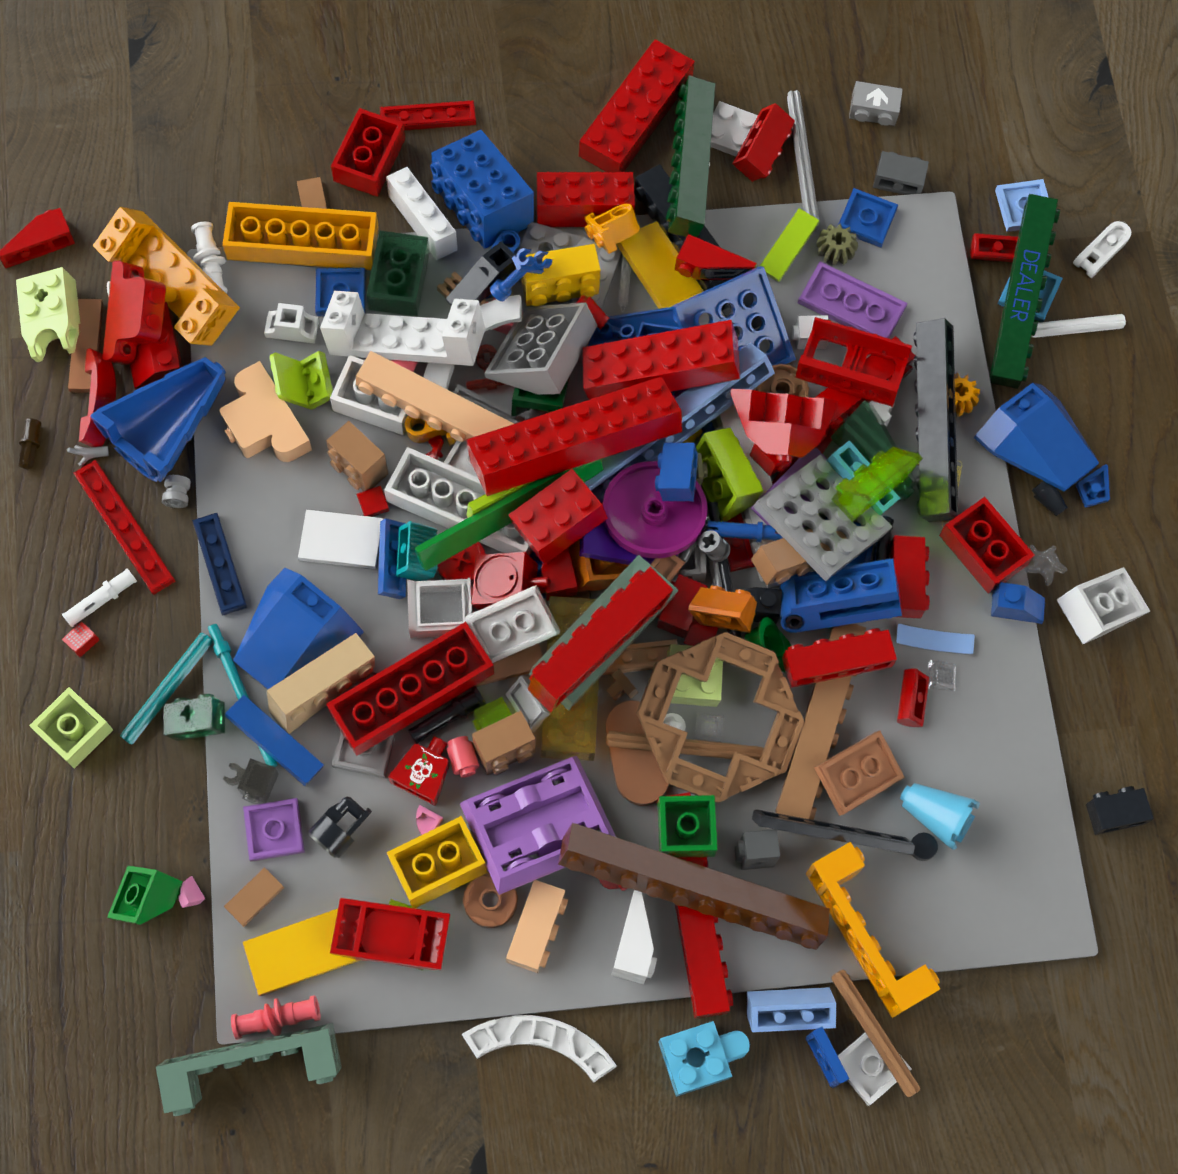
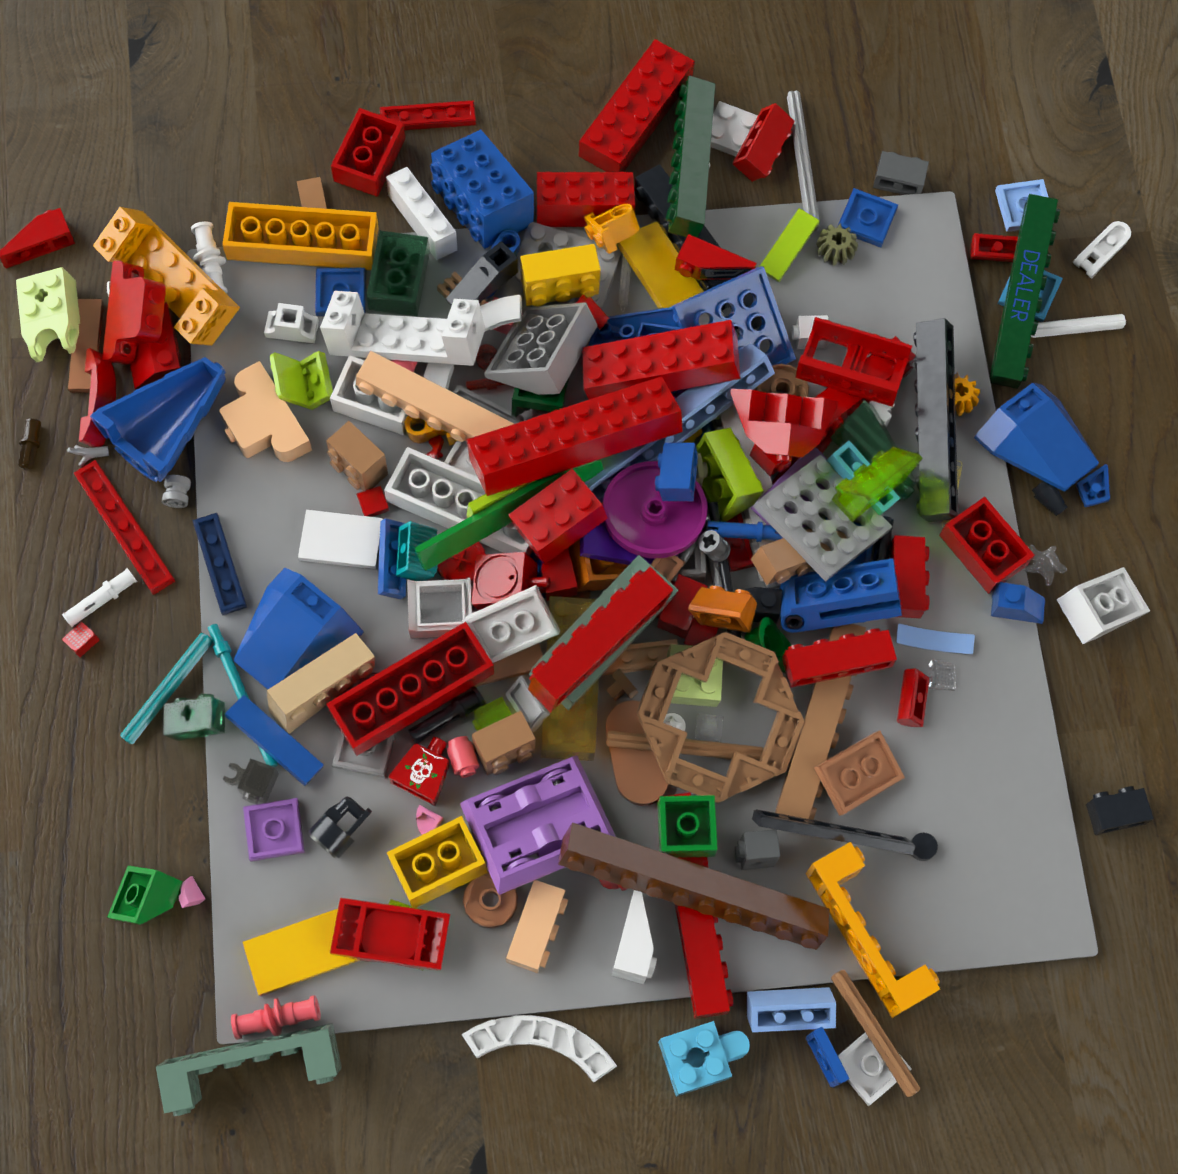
yellowish green brick [29,687,113,769] -> none
medium nougat tile [224,867,284,927] -> none
blue bar [490,248,552,302] -> none
medium lavender tile [798,261,908,338] -> none
light grey brick [849,81,902,126] -> none
medium azure cone [900,783,980,850] -> none

